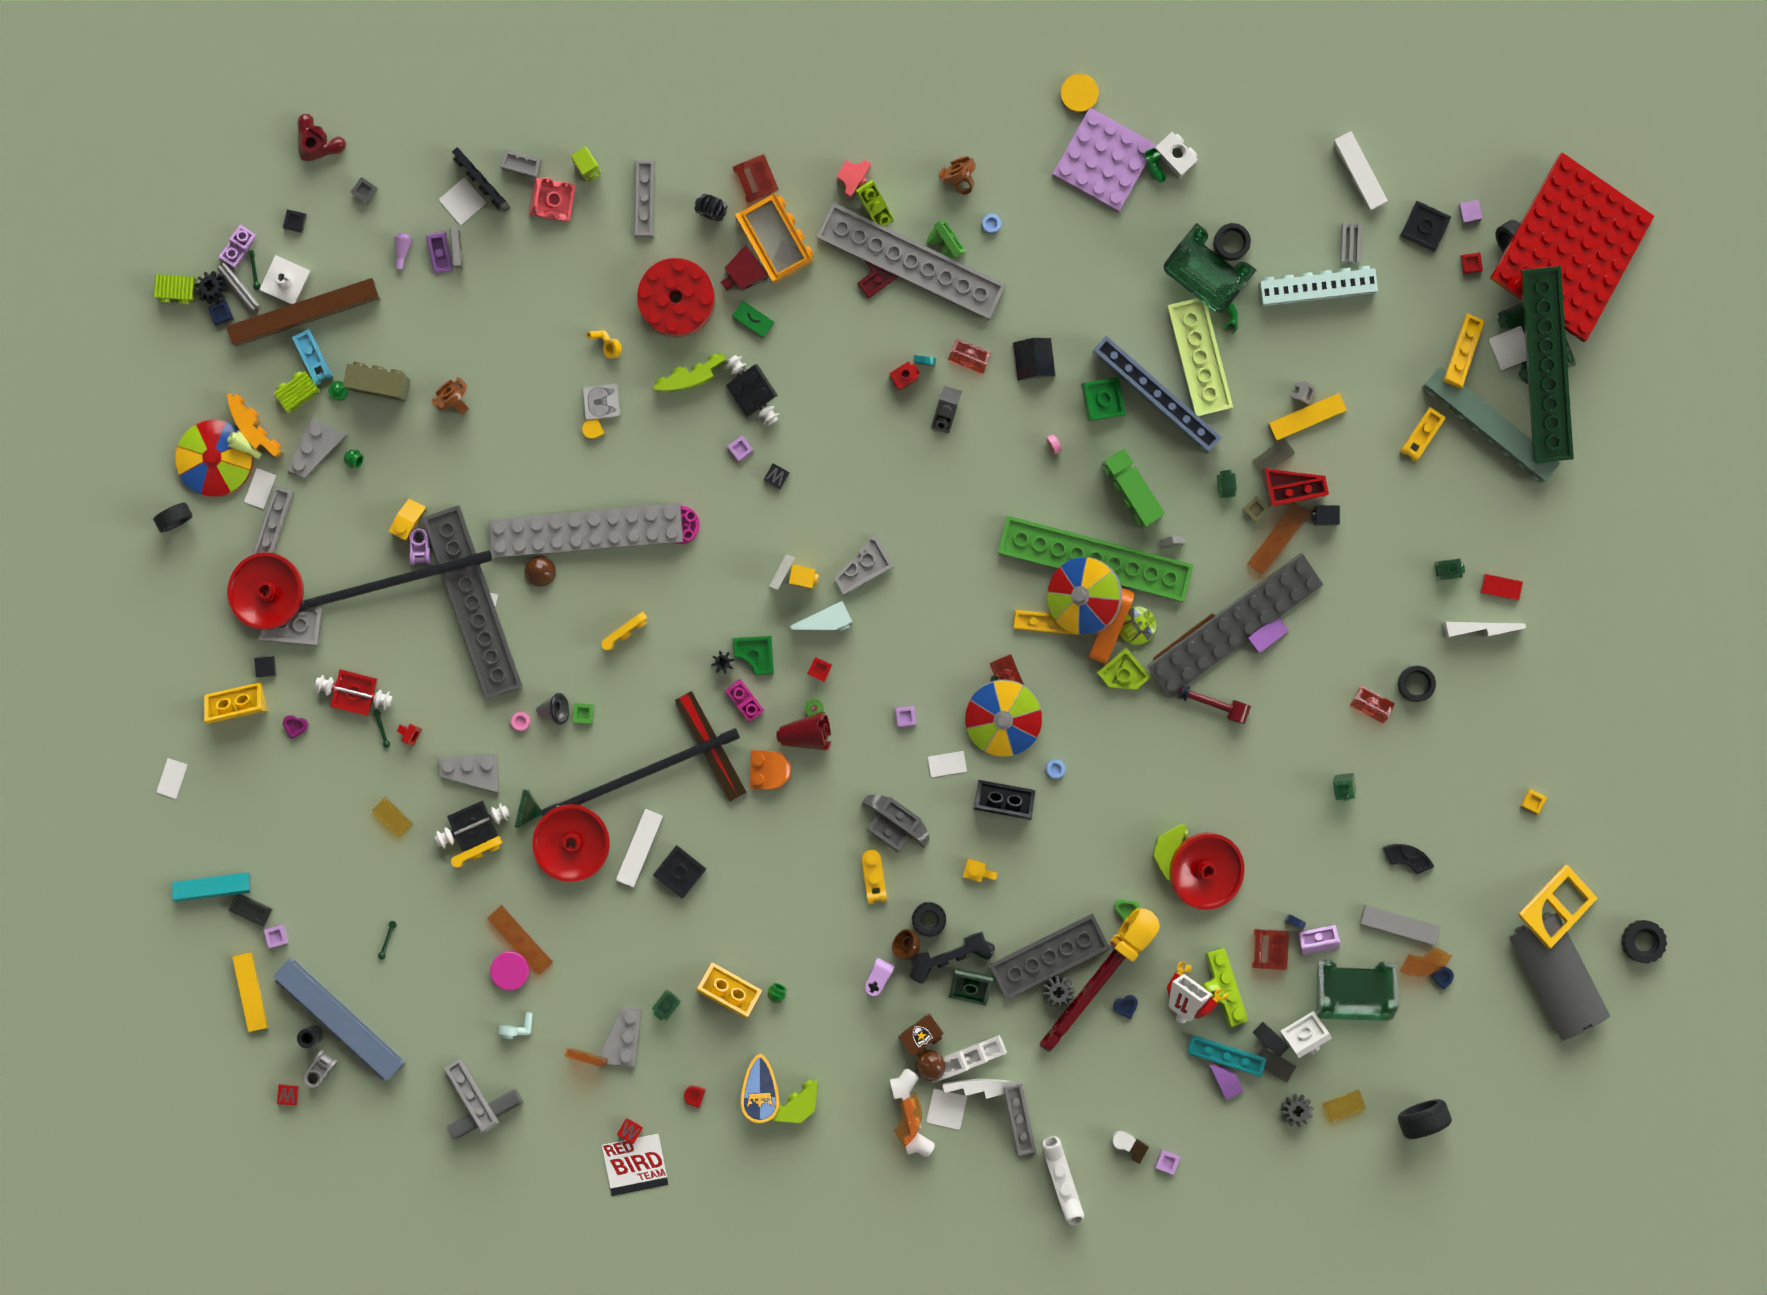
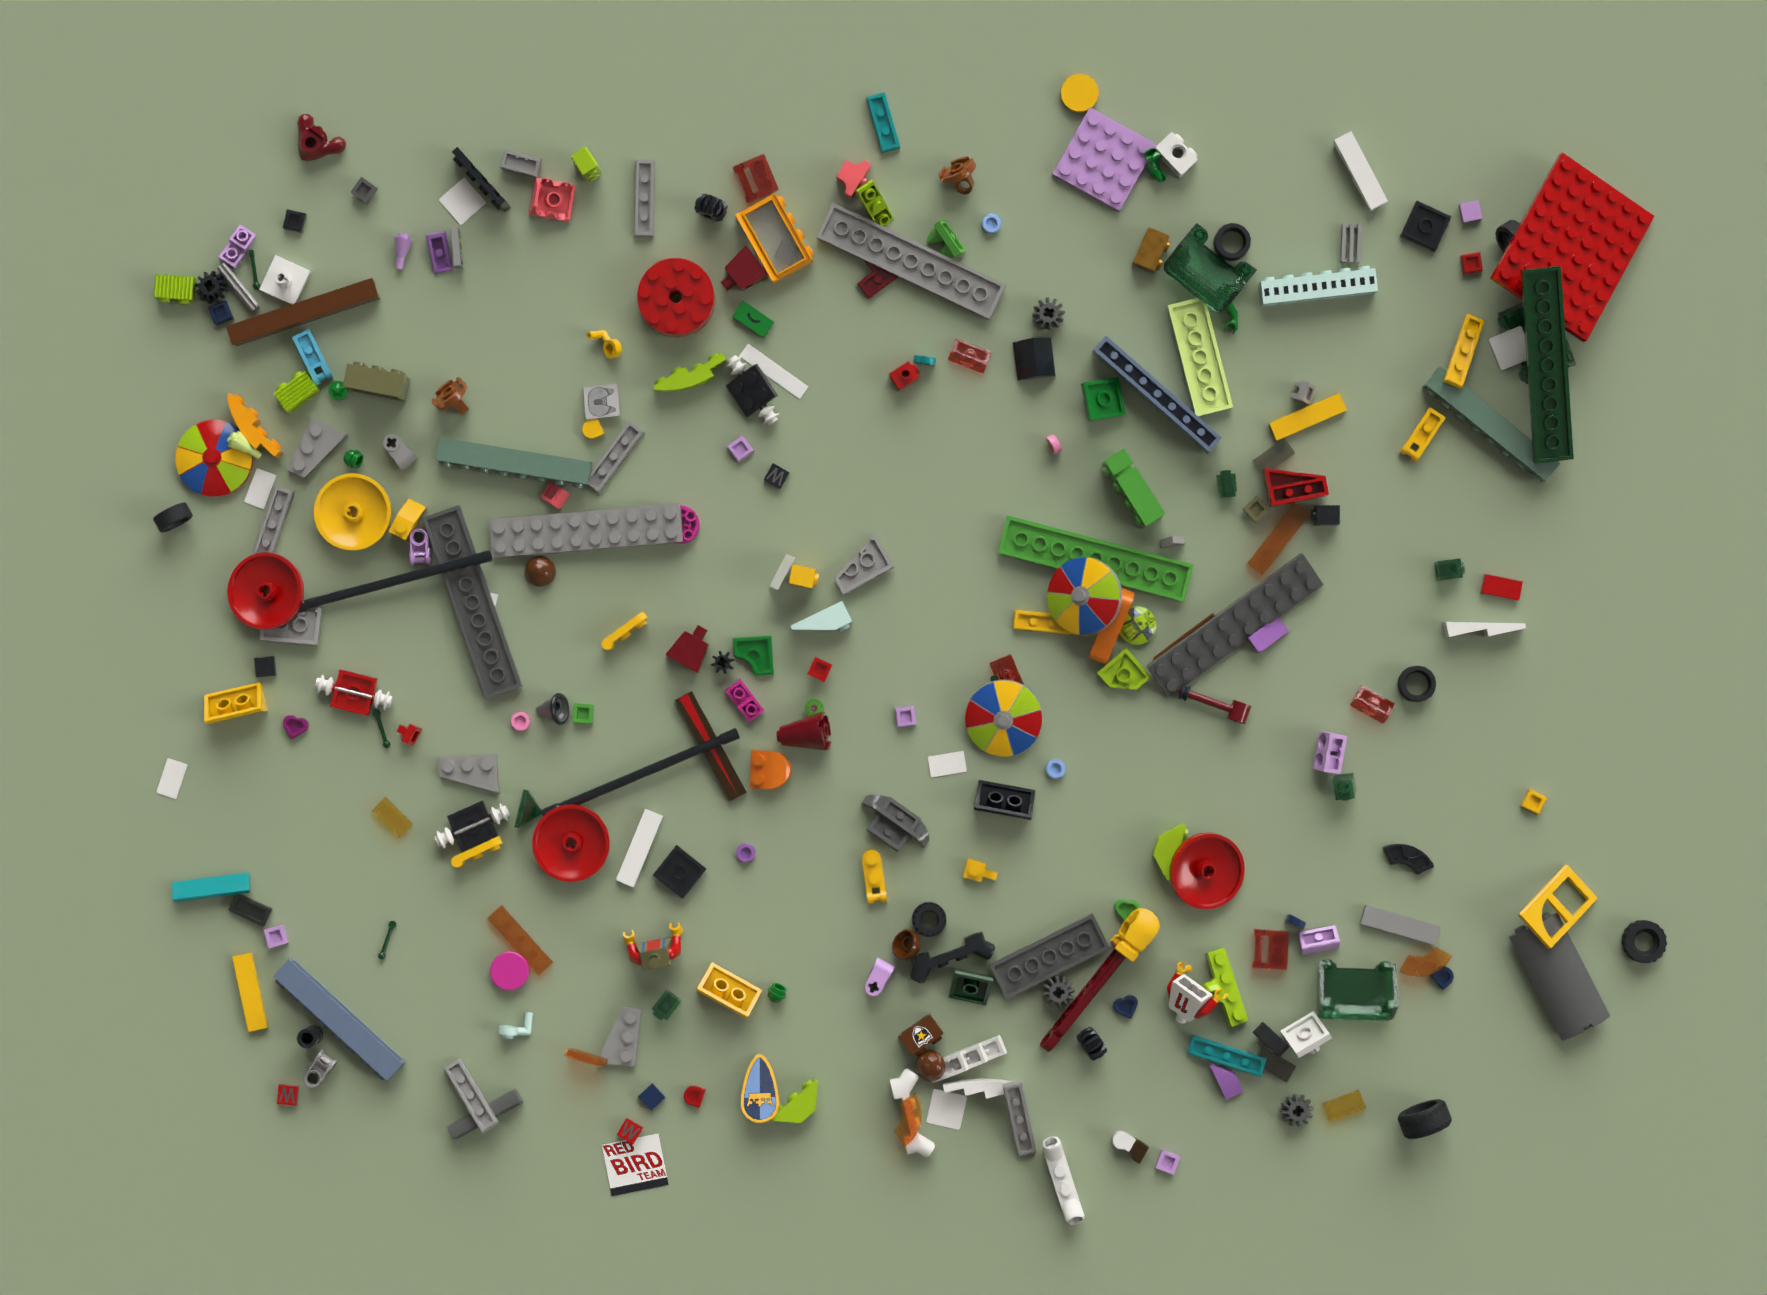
dark grey slope [931,386,962,434] -> none
none -> yellow dish [314,473,392,551]
none -> light grey piece [383,434,418,471]
none -> sand green brick [435,437,593,488]
none -> coral slope [540,481,569,509]
none -> light grey tile [589,421,645,493]
none -> torso [623,922,683,970]
none -> dark blue tile [638,1083,666,1111]
none -> dark red torso [666,625,709,673]
none -> medium lavender tile [736,843,756,863]
none -> white sticker [739,344,809,399]
none -> teal tile [866,92,900,153]
none -> dark grey gear [1032,297,1065,331]
none -> black gear [1077,1027,1107,1061]
none -> pearl gold brick [1132,227,1171,274]
none -> lavender brick [1313,731,1347,774]

